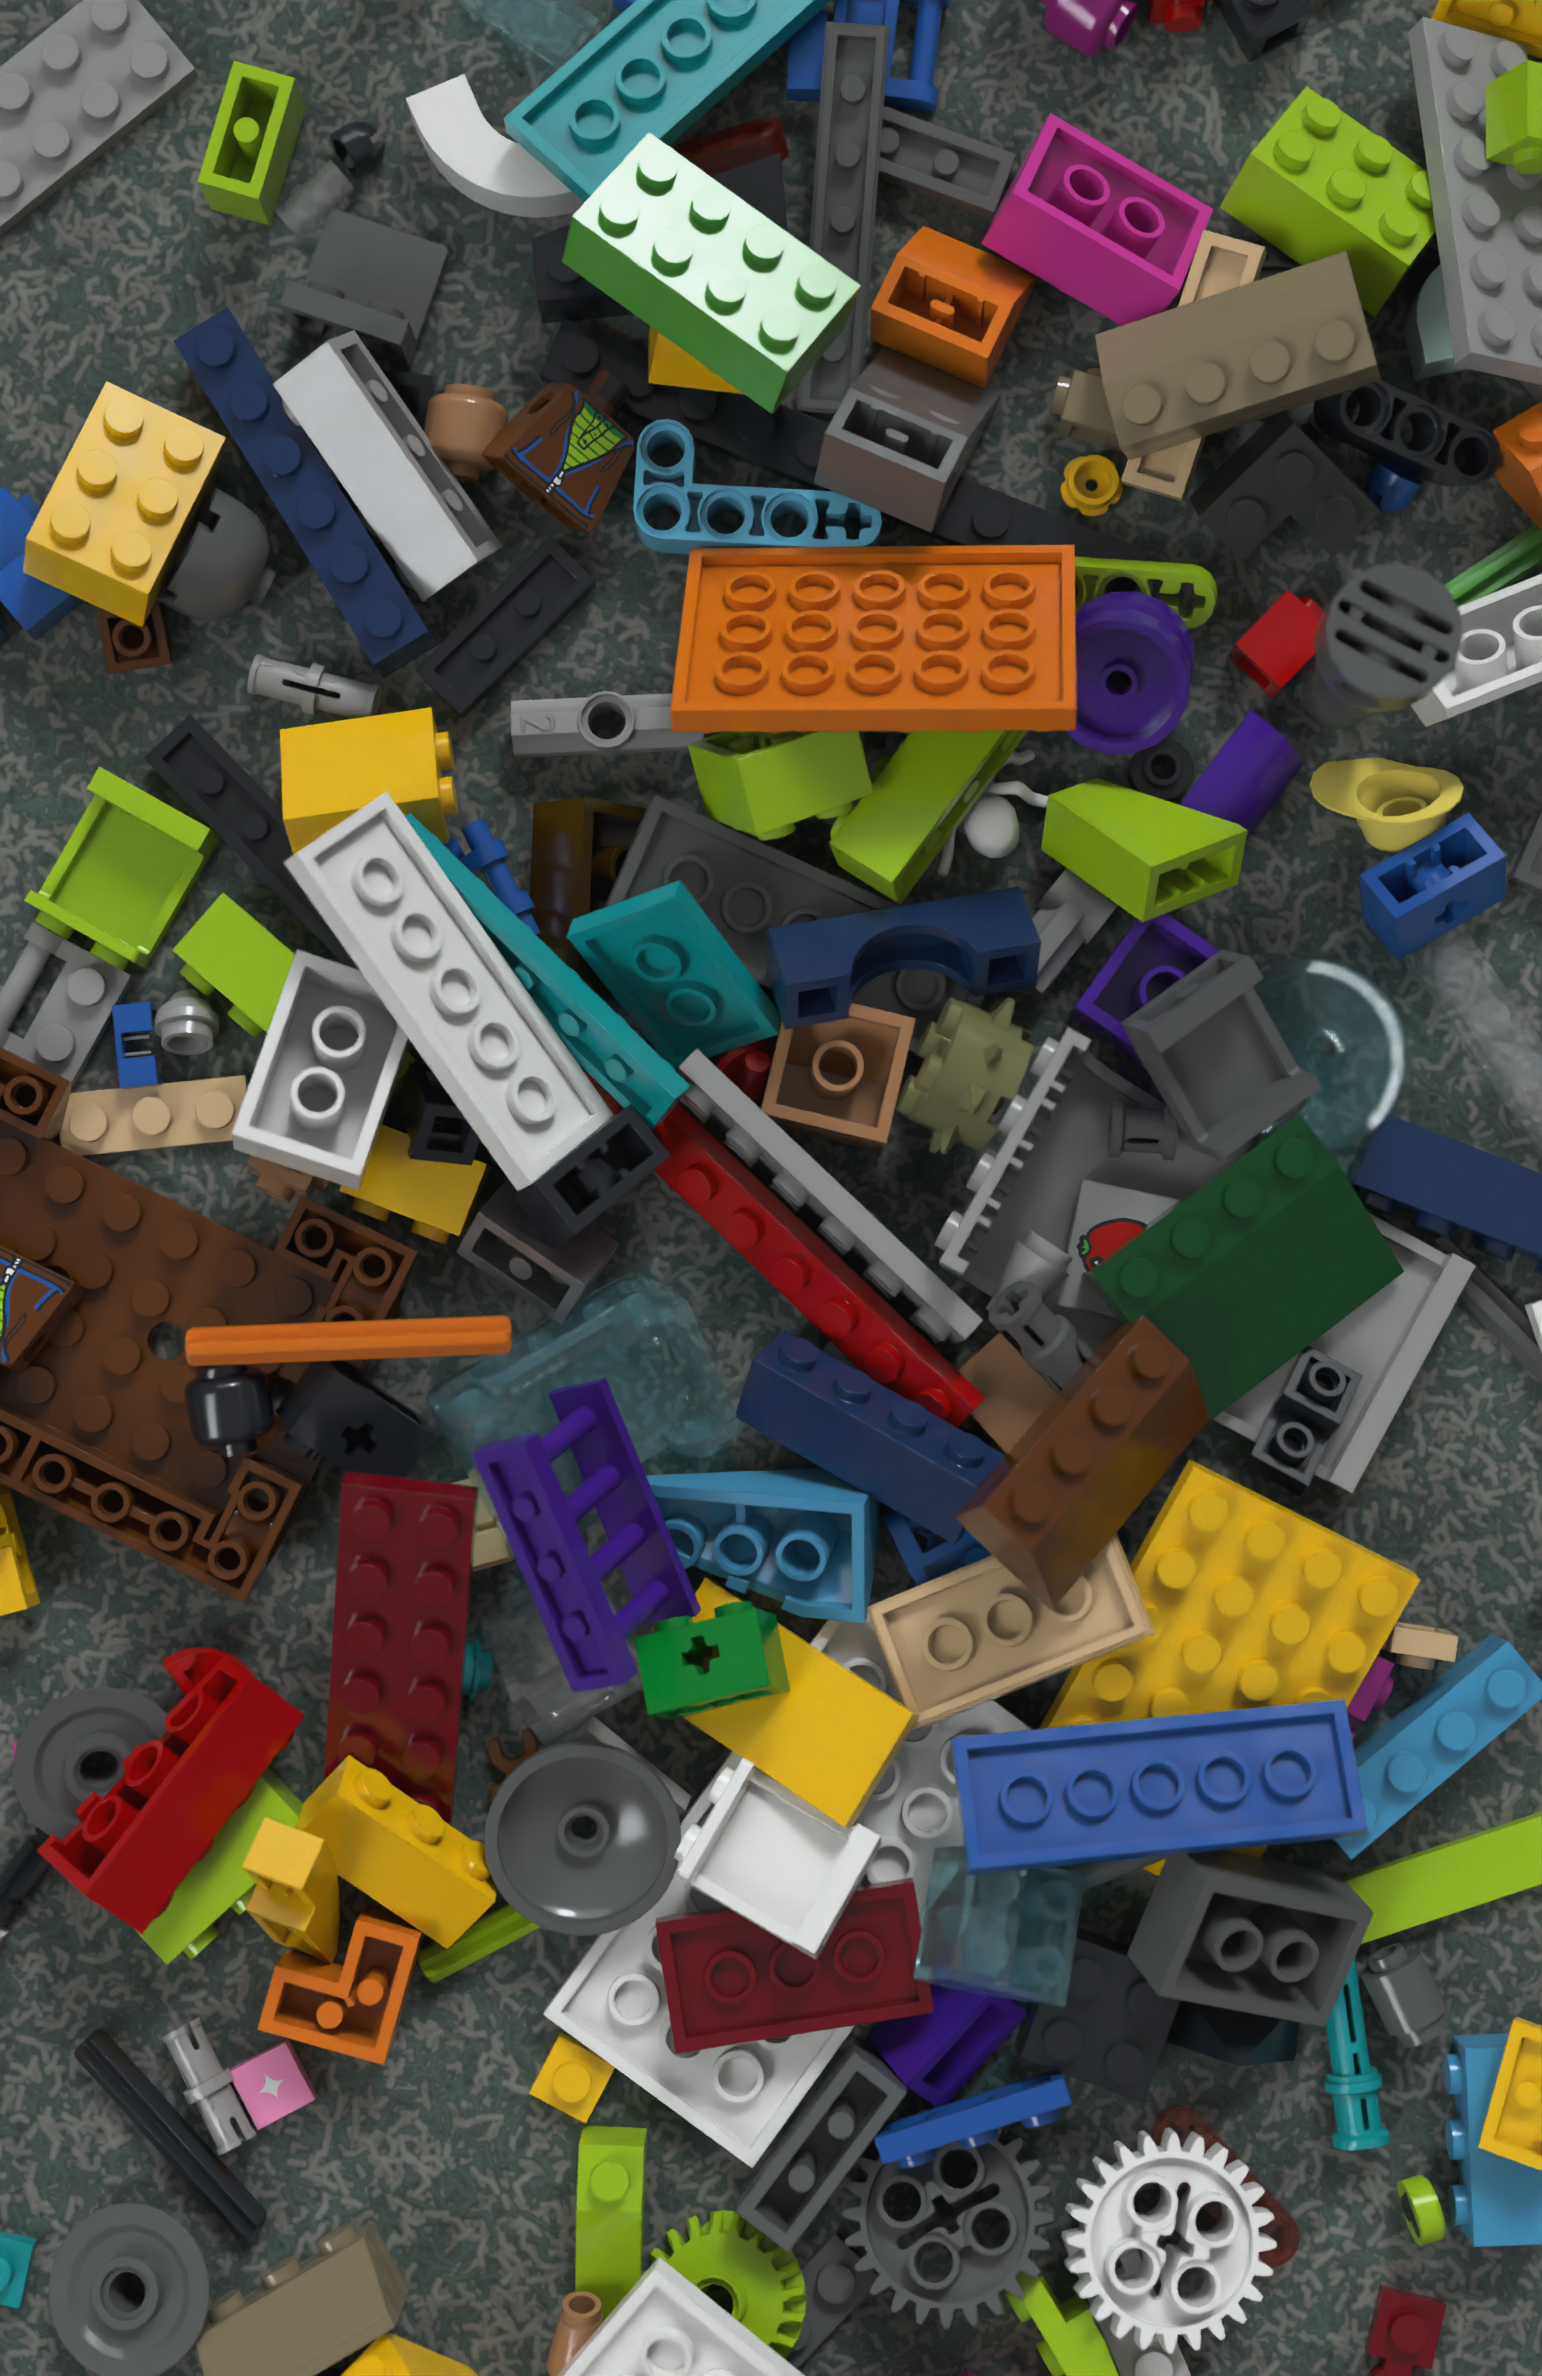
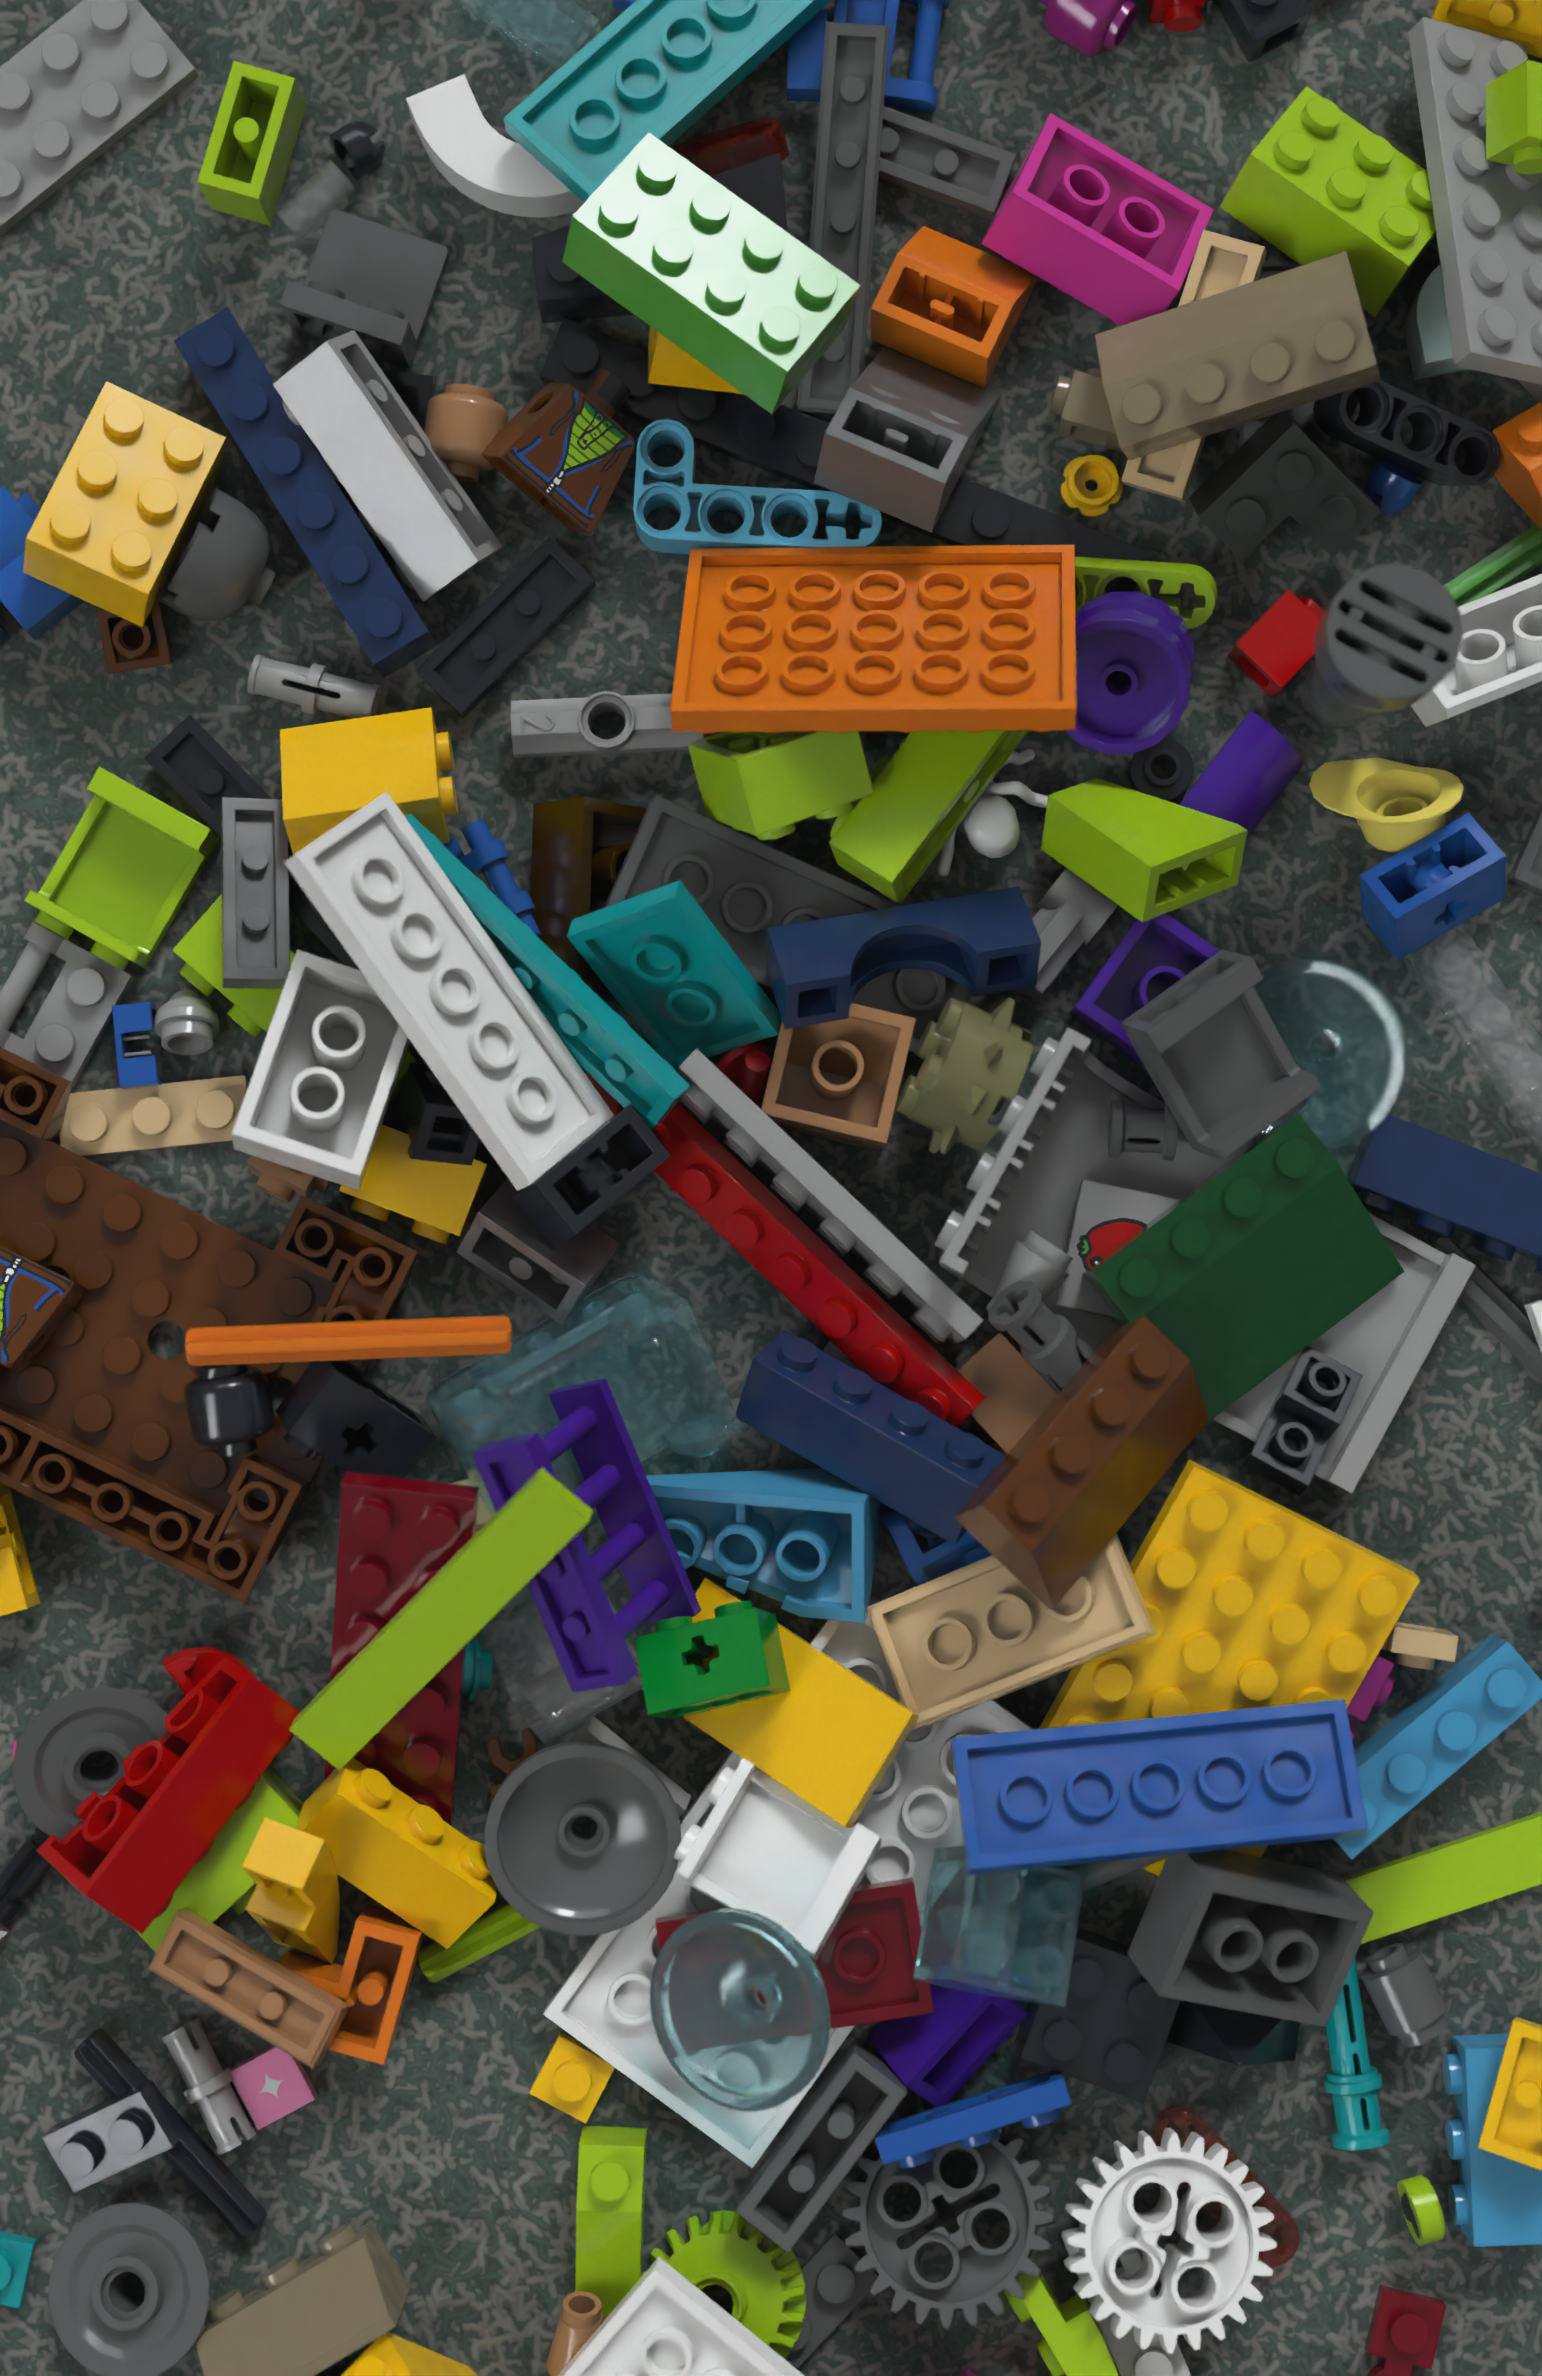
none -> plate [42,2079,184,2193]
none -> medium nougat tile [148,1908,350,2068]
none -> dark grey plate [221,797,290,989]
none -> lime tile [289,1467,593,1770]
none -> clear light blue dish [650,1908,830,2111]

